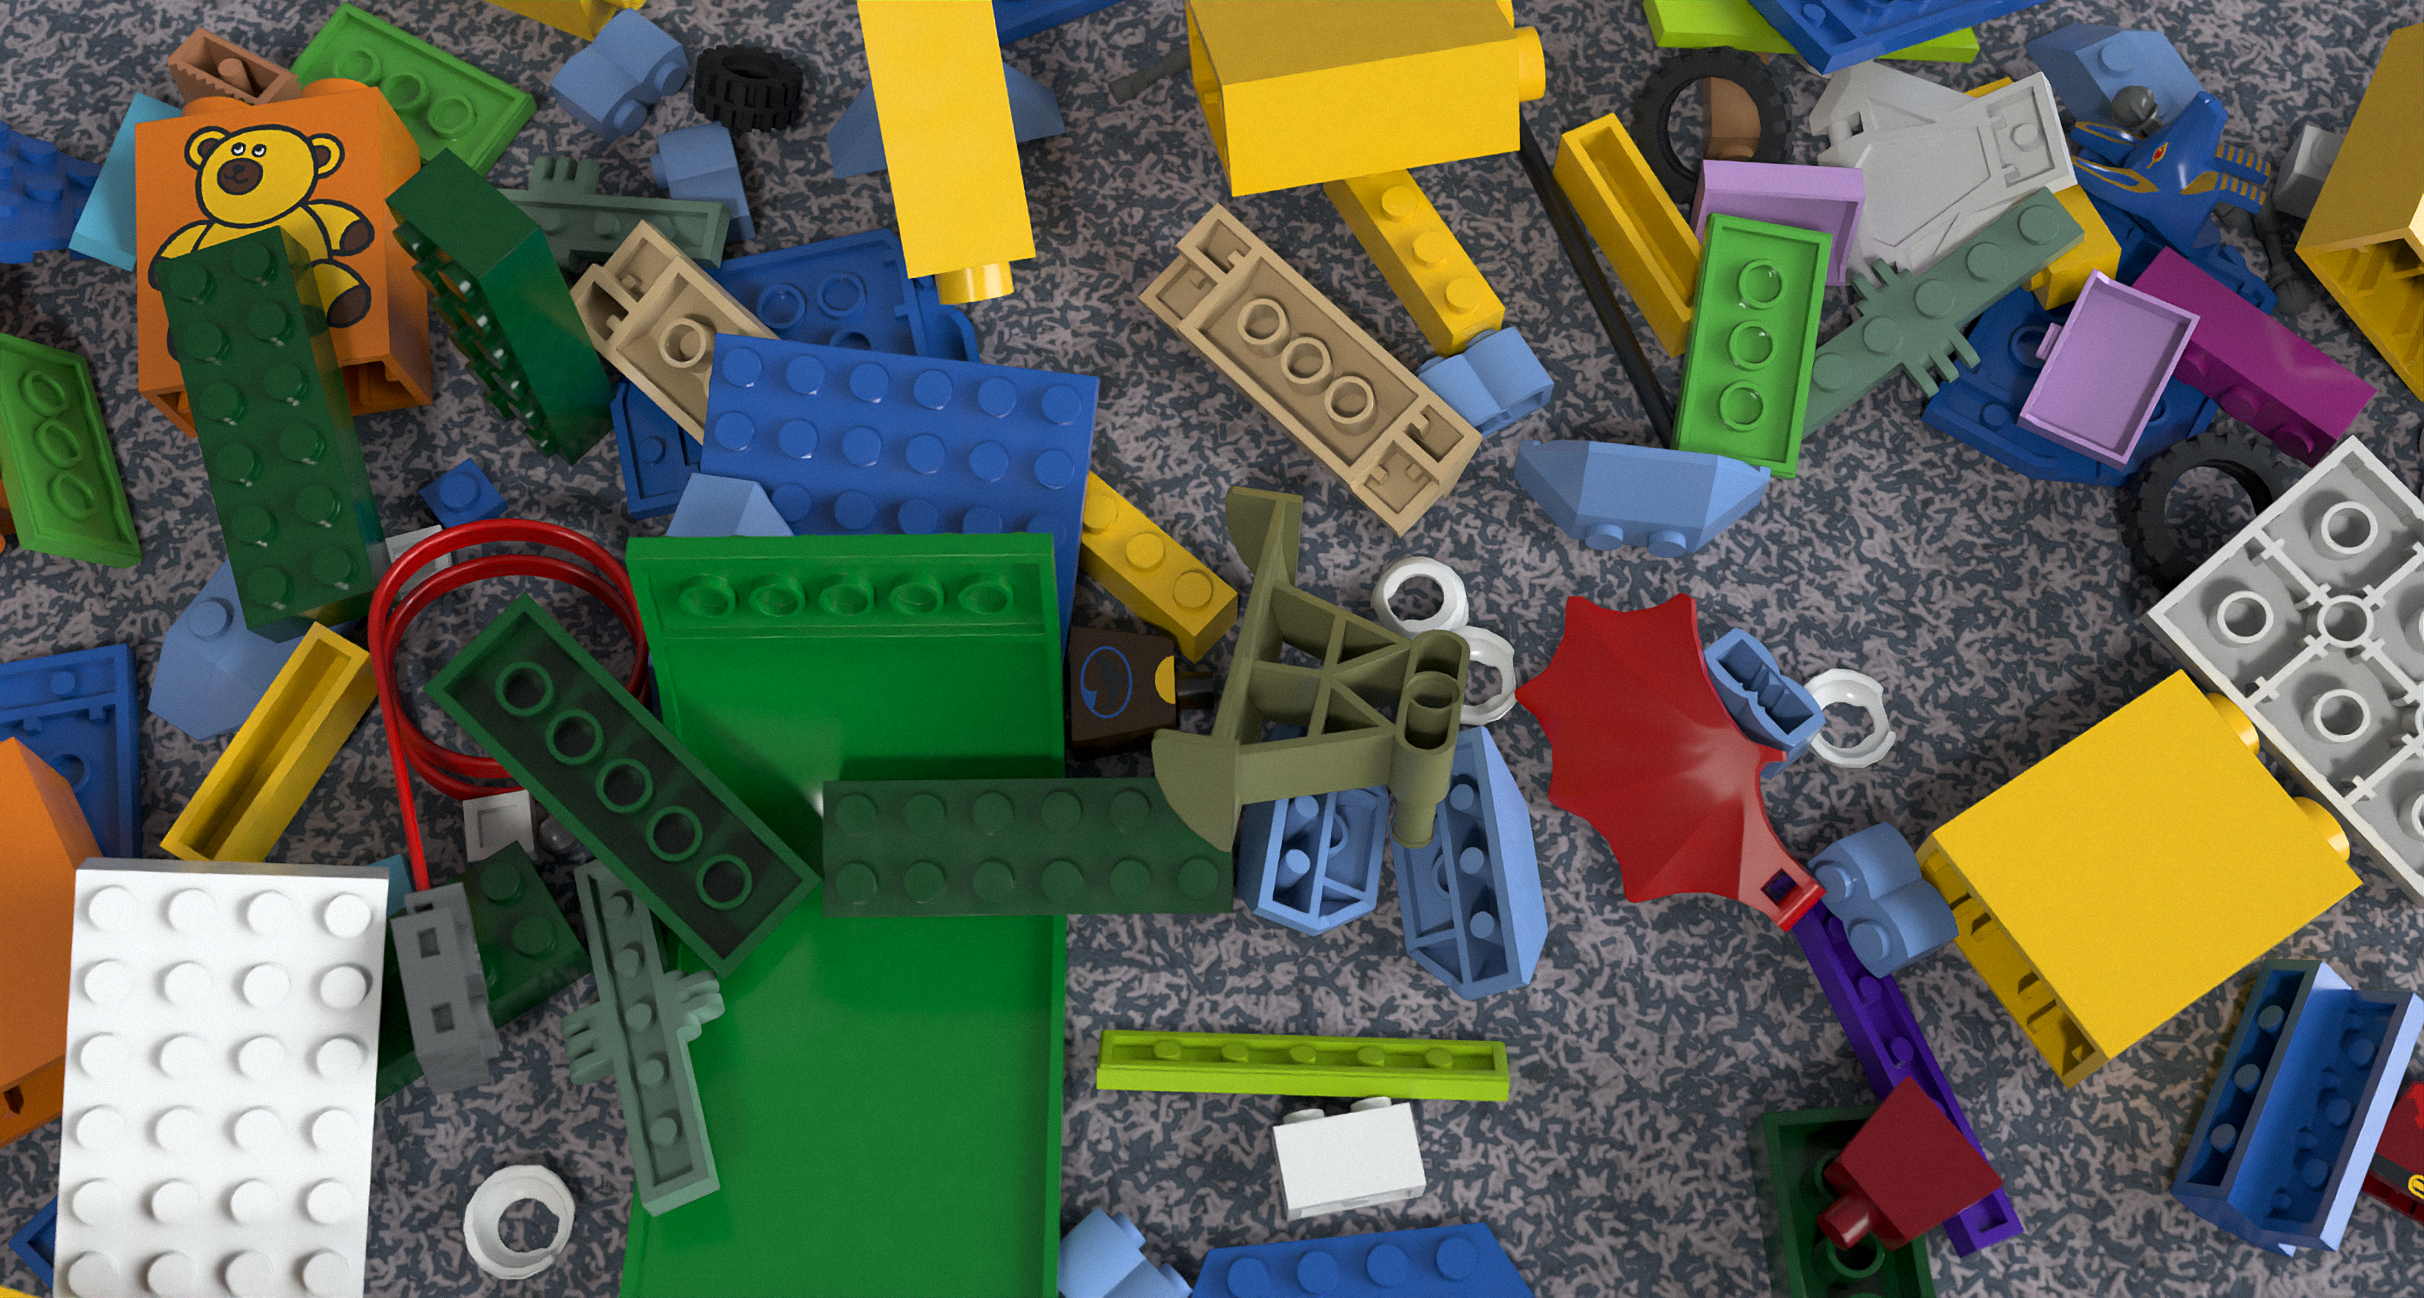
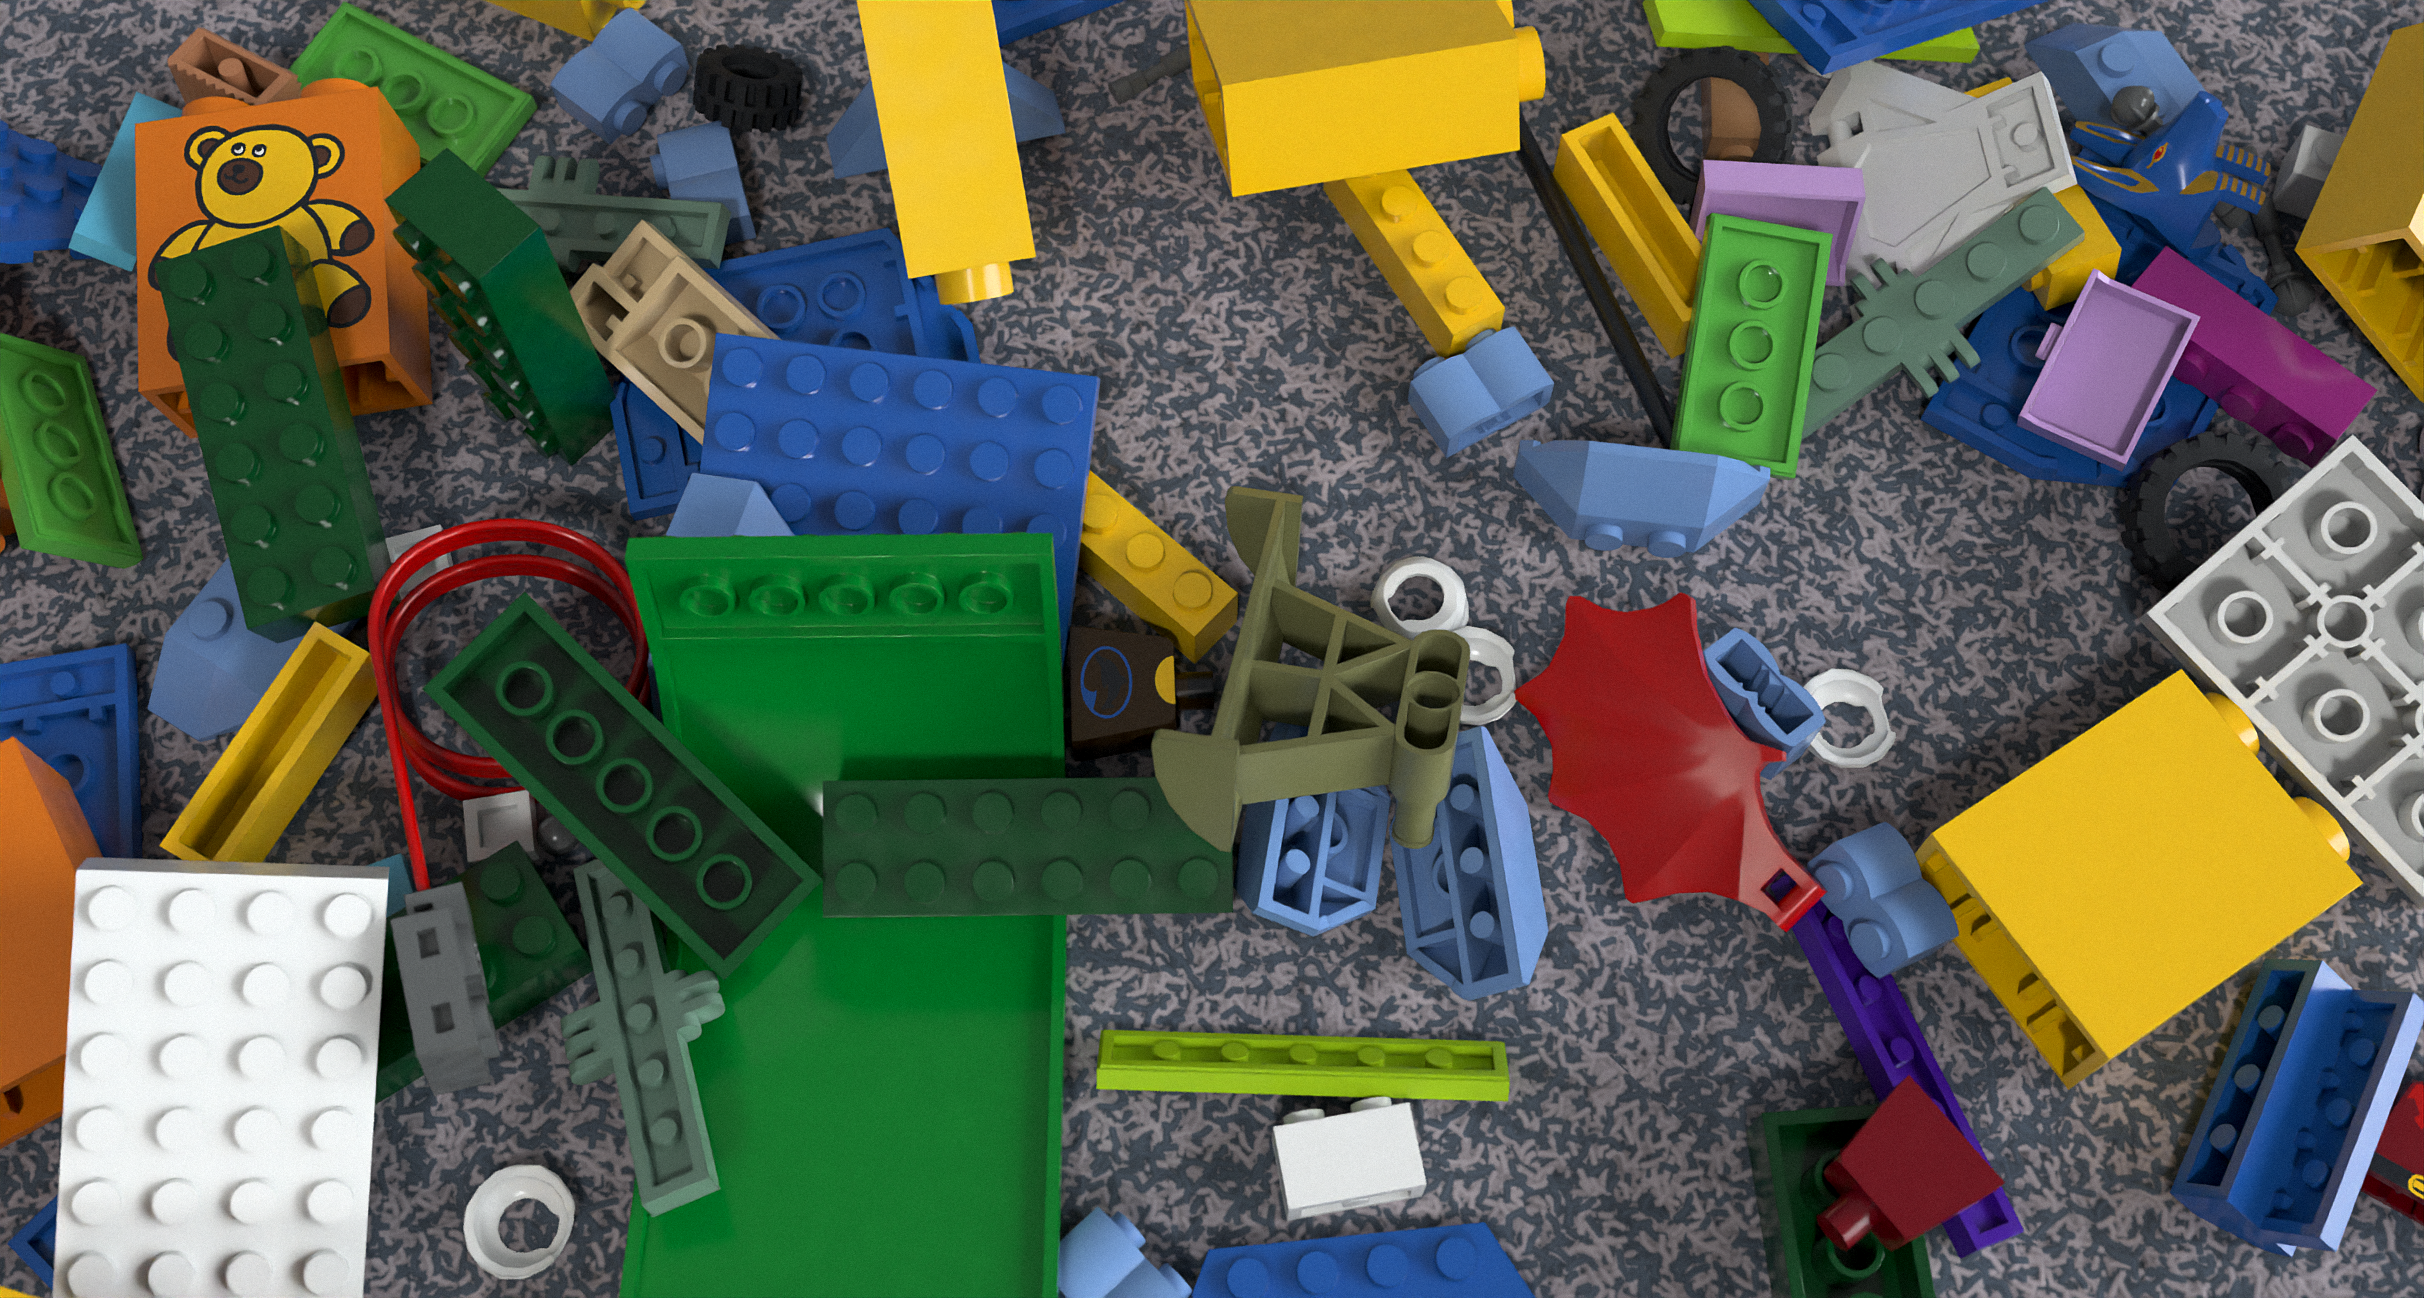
blue plate [418,457,509,529] -> none
tan slope [1138,203,1483,538] -> none

